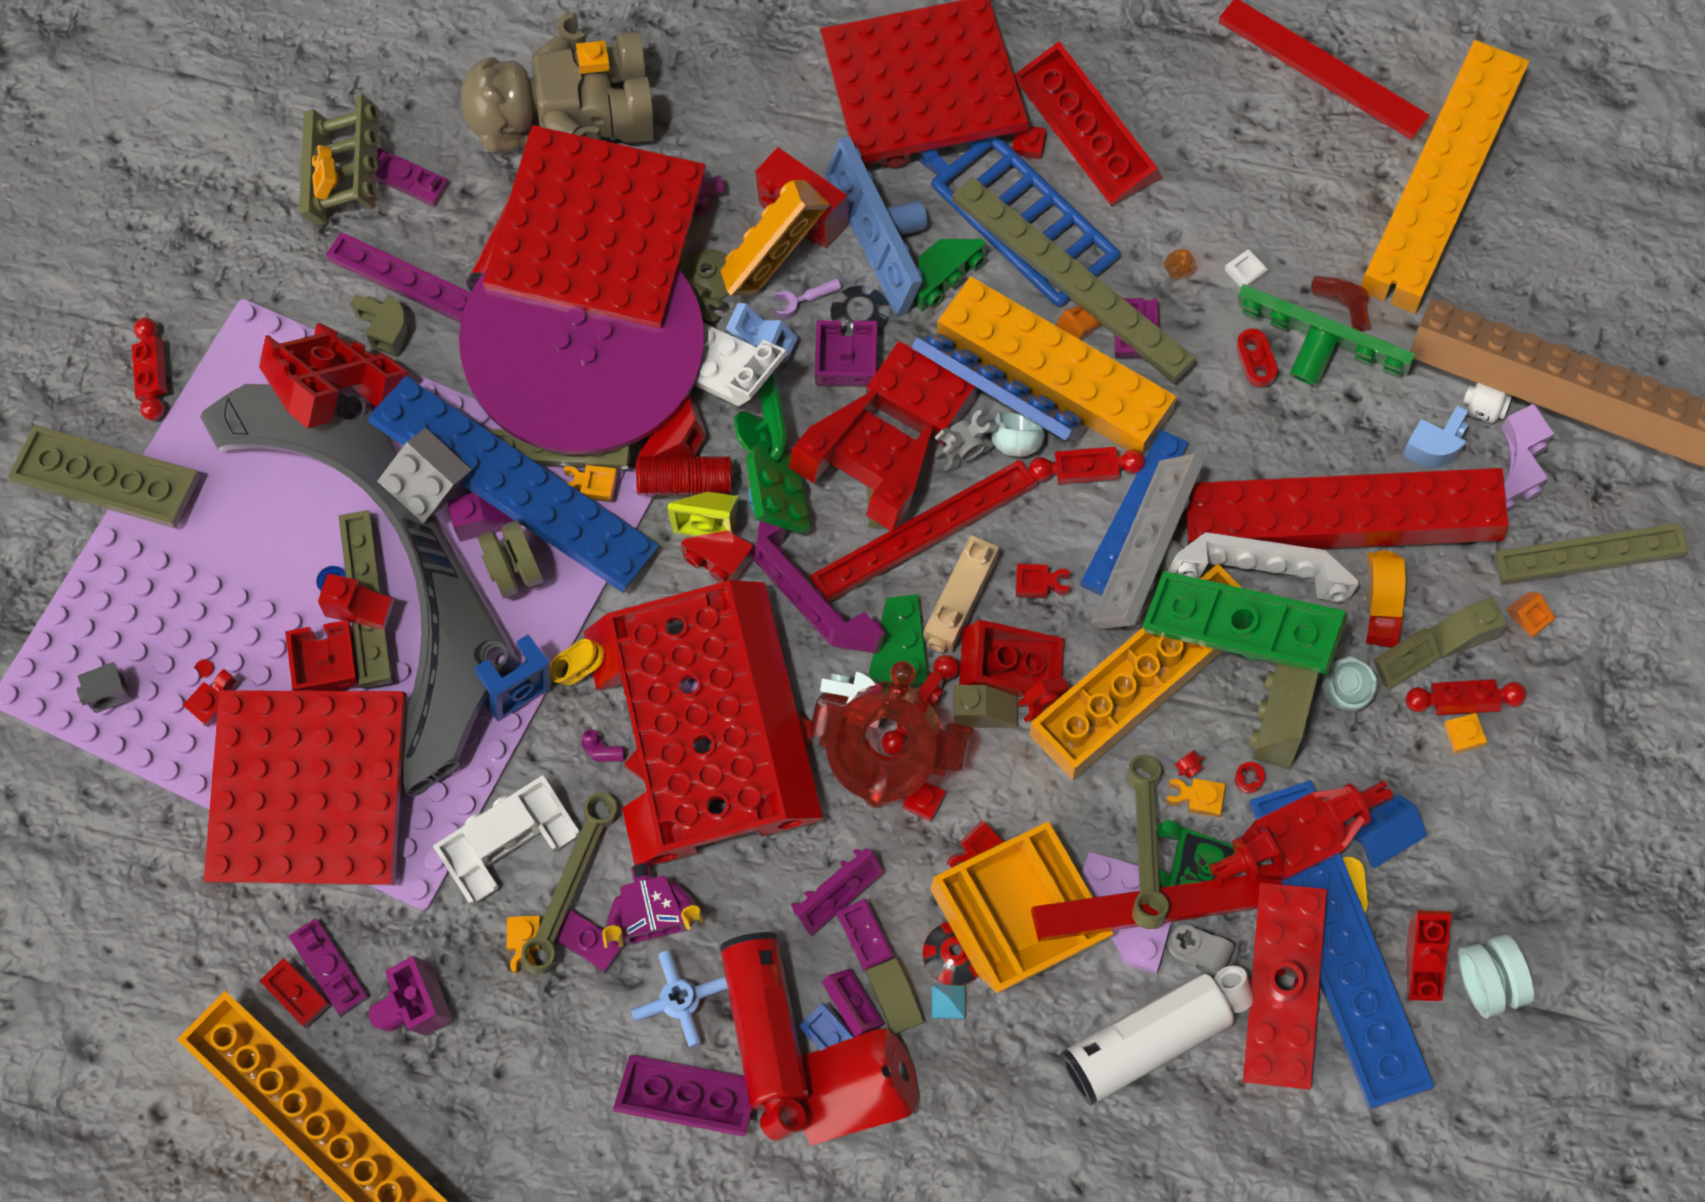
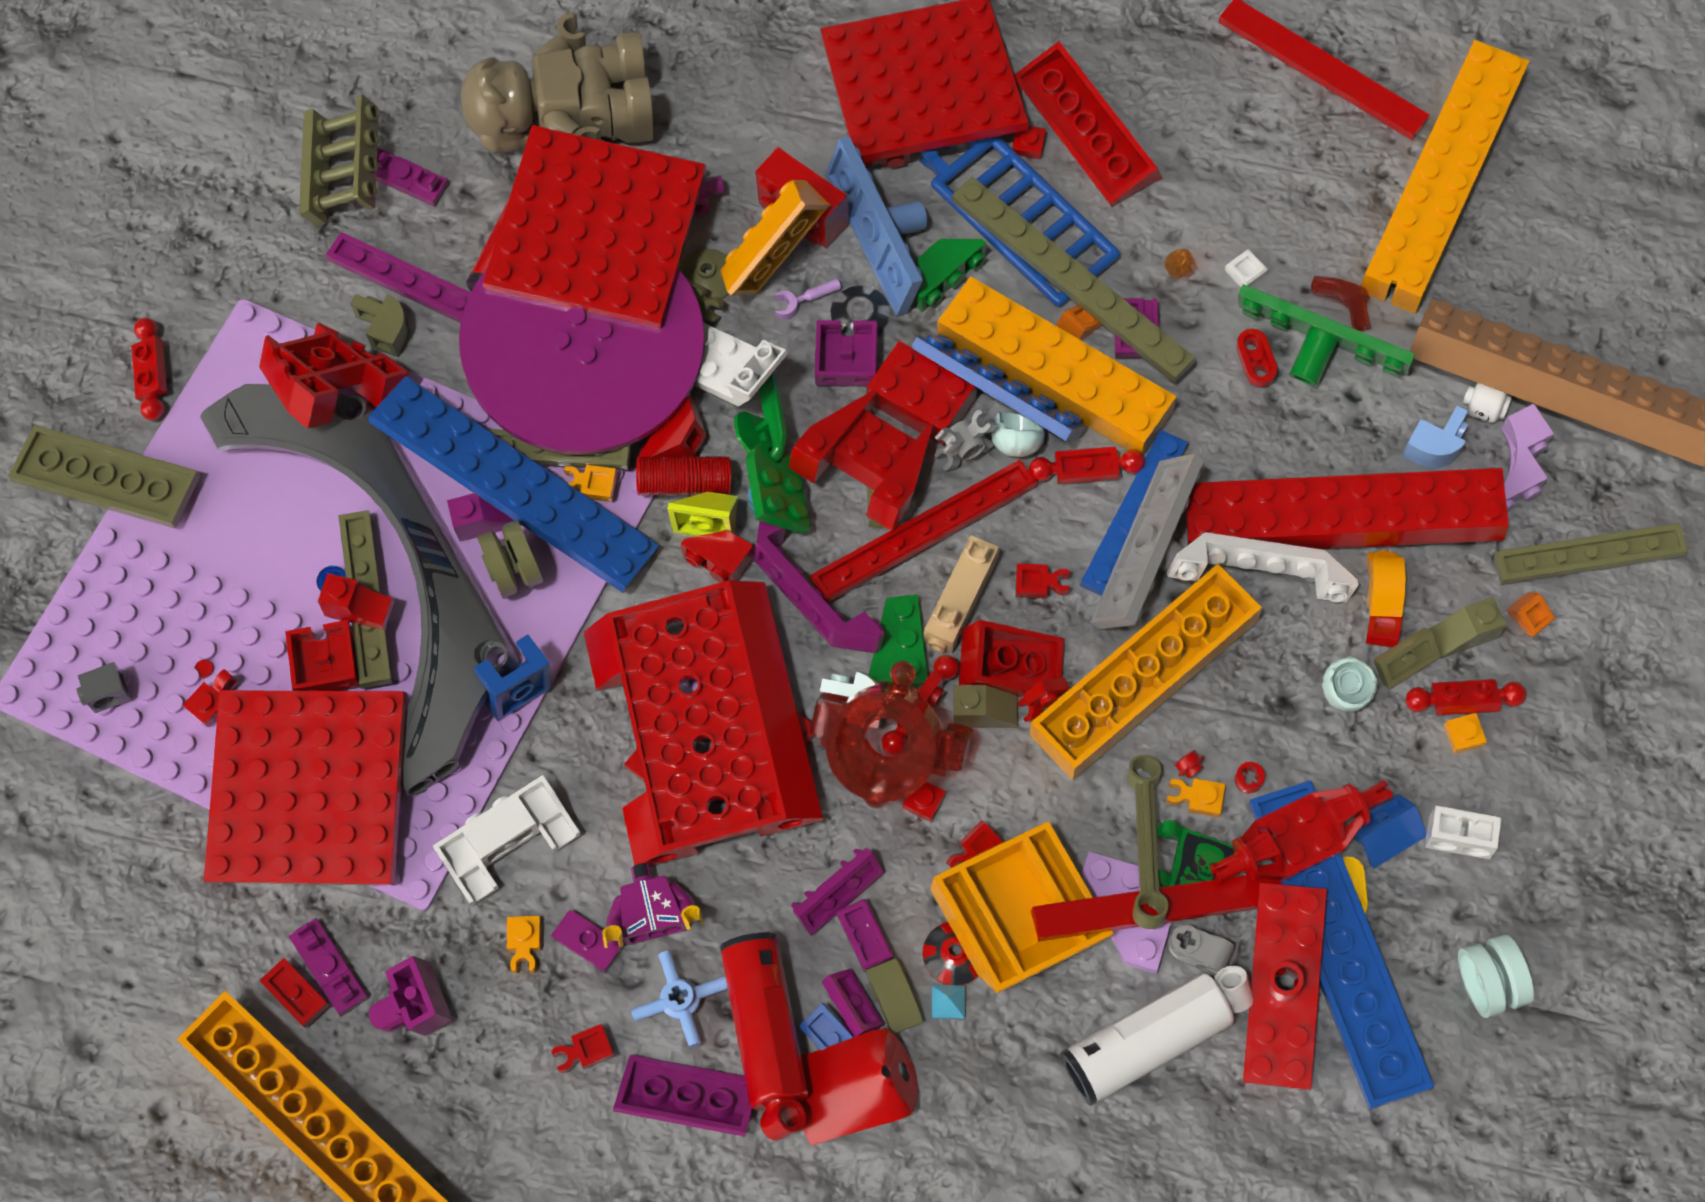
light orange plate [312,145,339,200] -> none
light grey brick [377,428,471,523] -> none
olive piece [521,792,617,974] -> none
yellow piece [550,639,604,686] -> none
light orange plate [576,40,609,74] -> none
magenta arm [581,729,624,762] -> none
light blue brick [726,303,798,363] -> none
green plate [1142,571,1348,675] -> none
olive slope [1249,663,1318,769] -> none
red slope [1406,910,1452,1001] -> none
none -> red plate [551,1024,615,1073]
none -> white brick [1425,805,1501,860]

